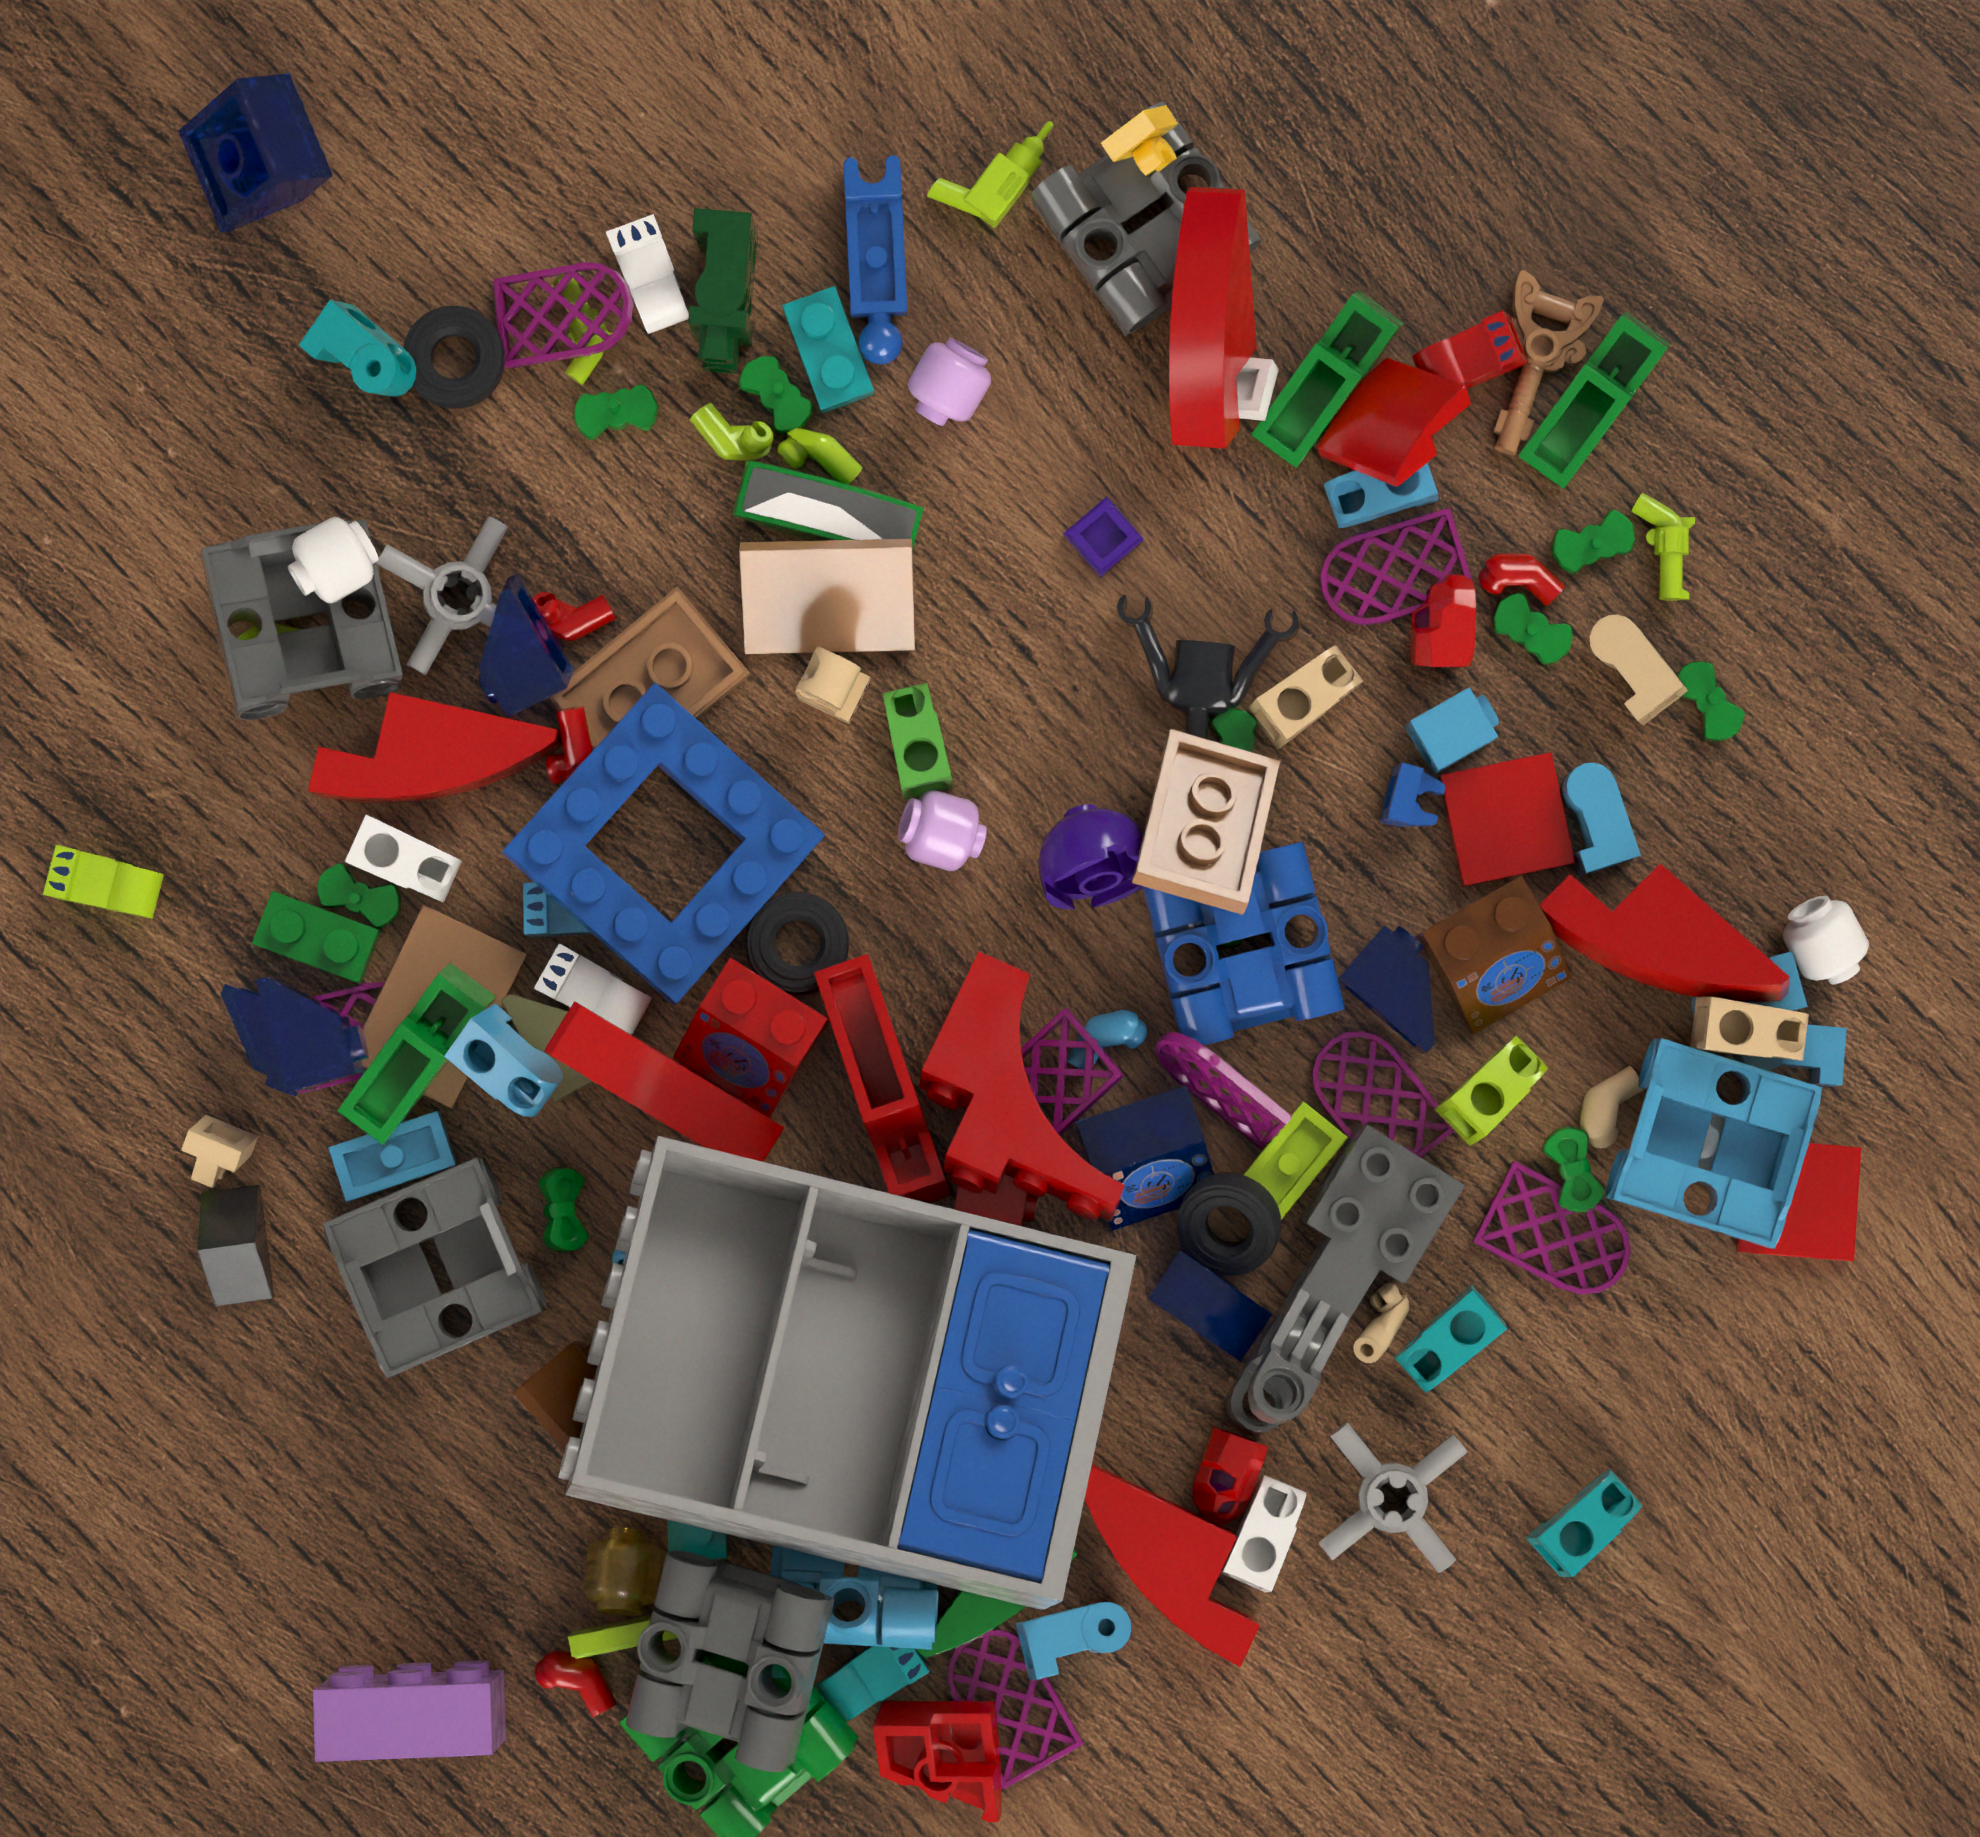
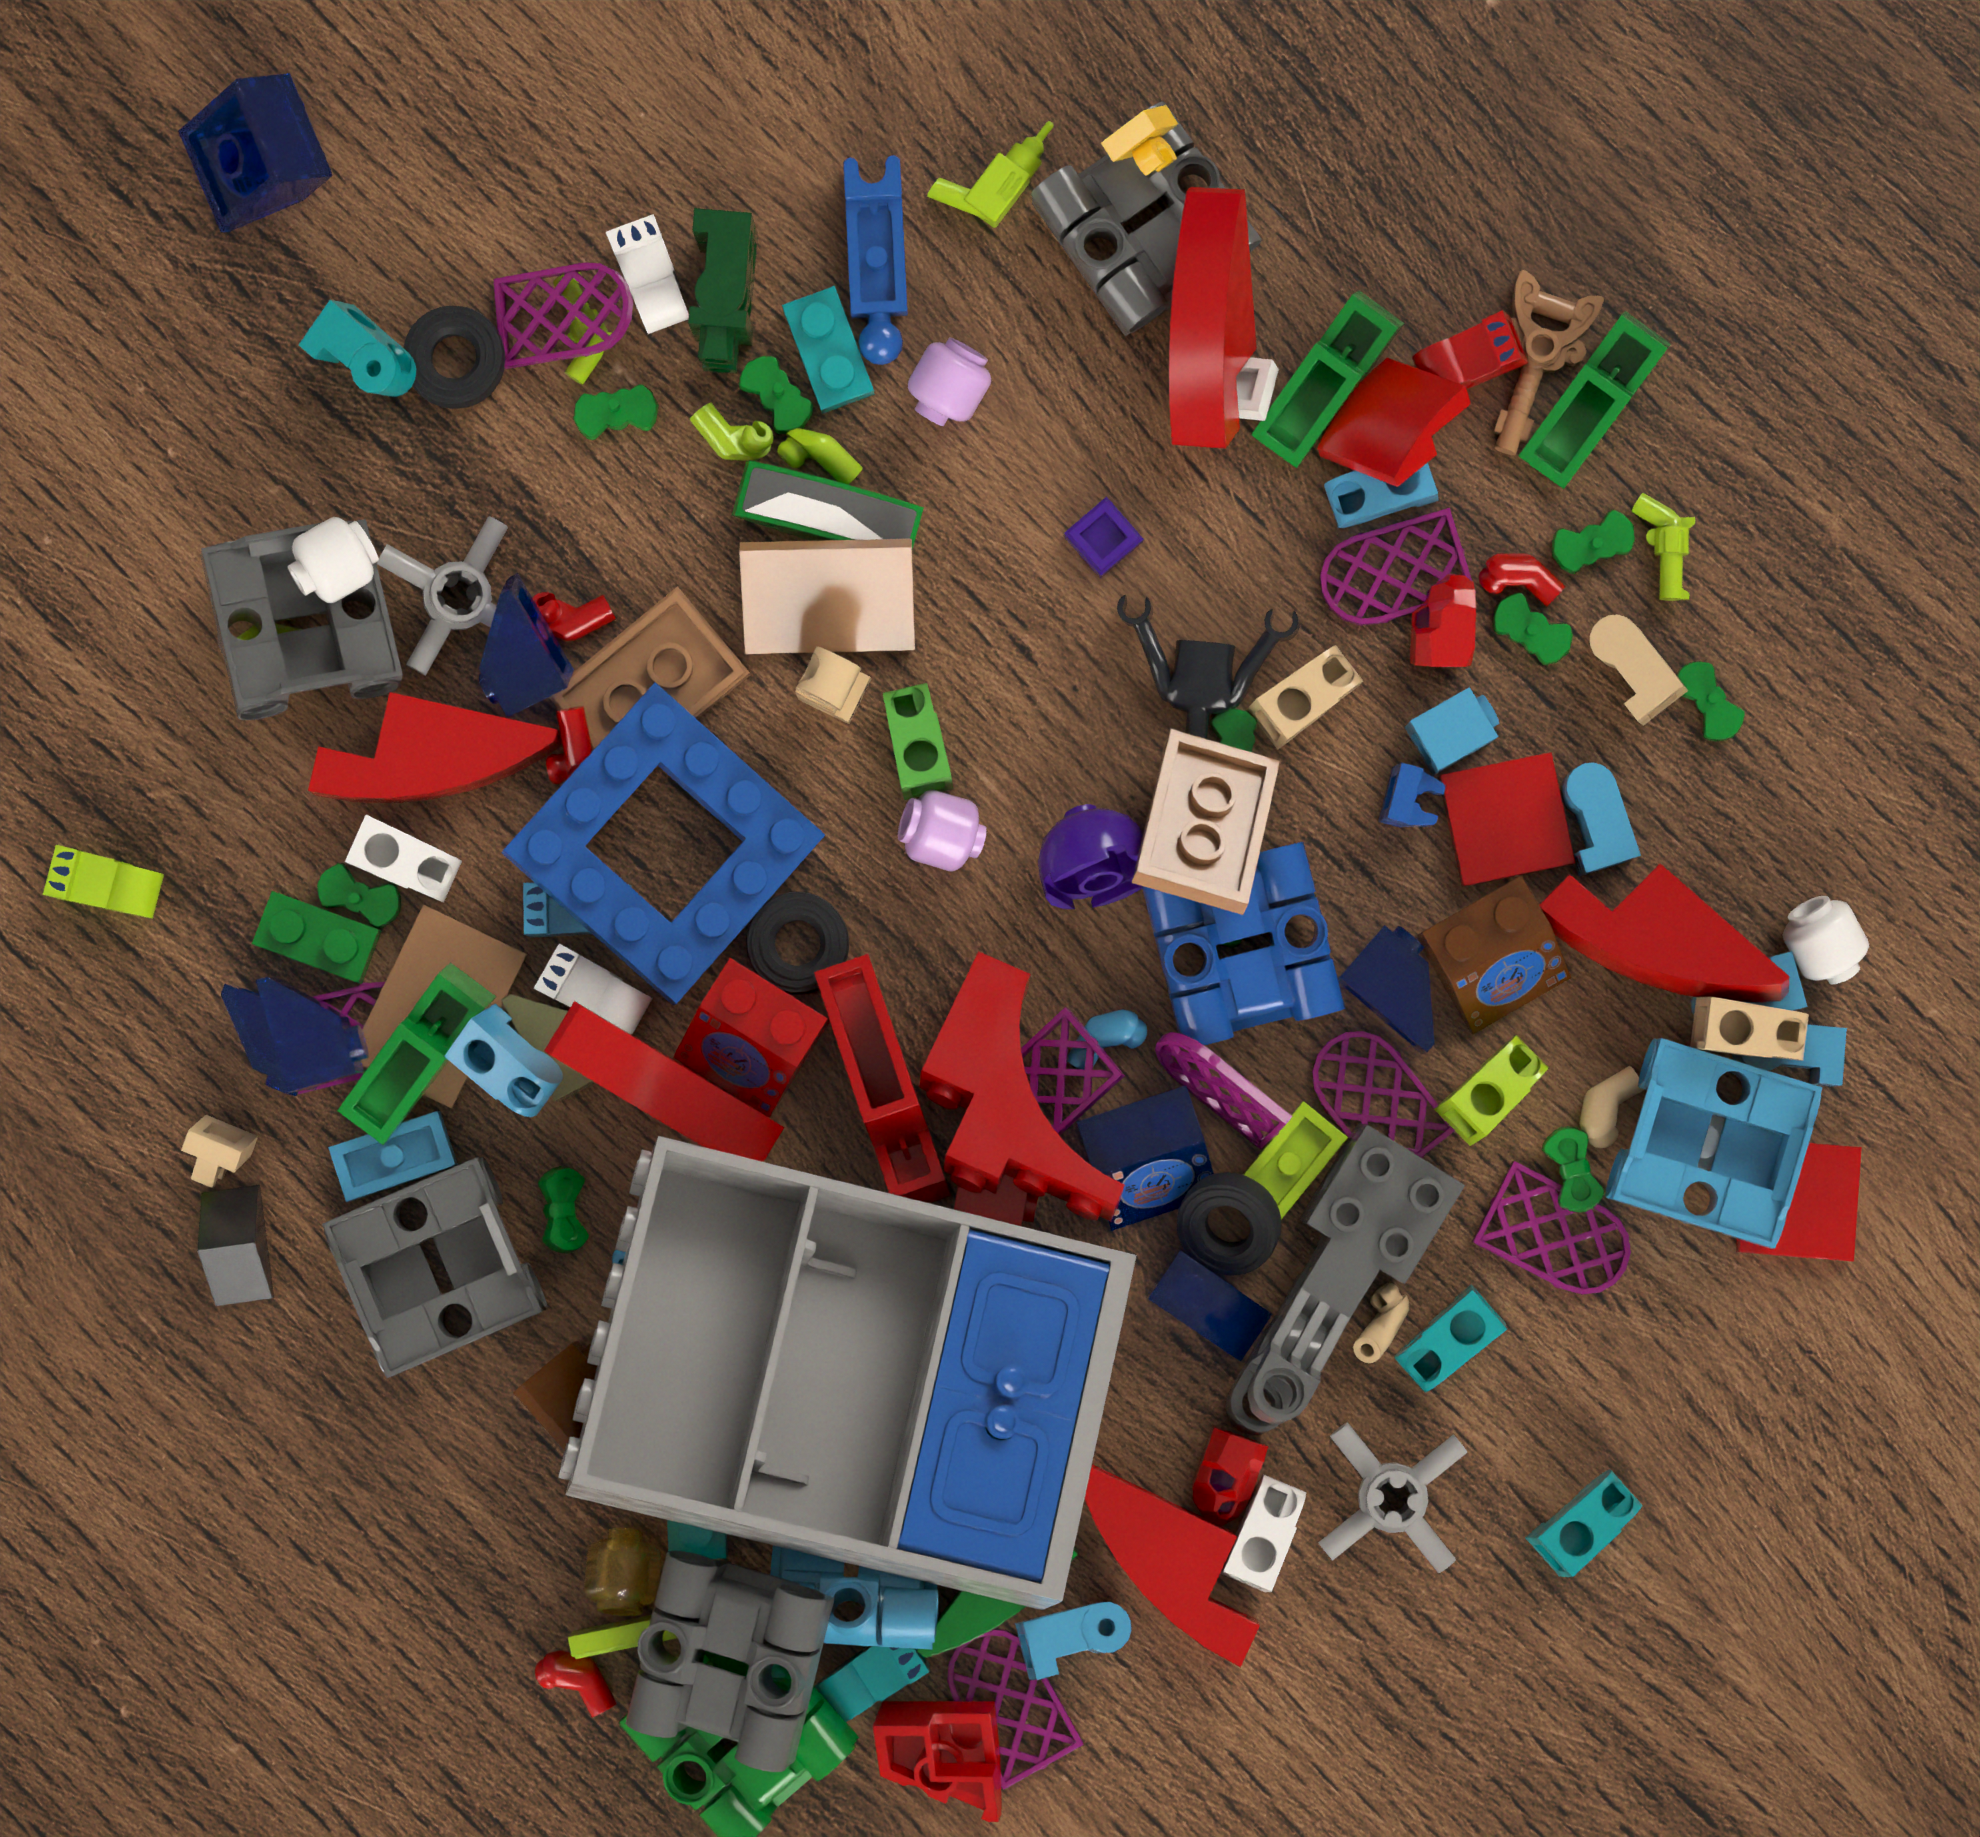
medium lavender brick [313,1660,506,1762] -> none

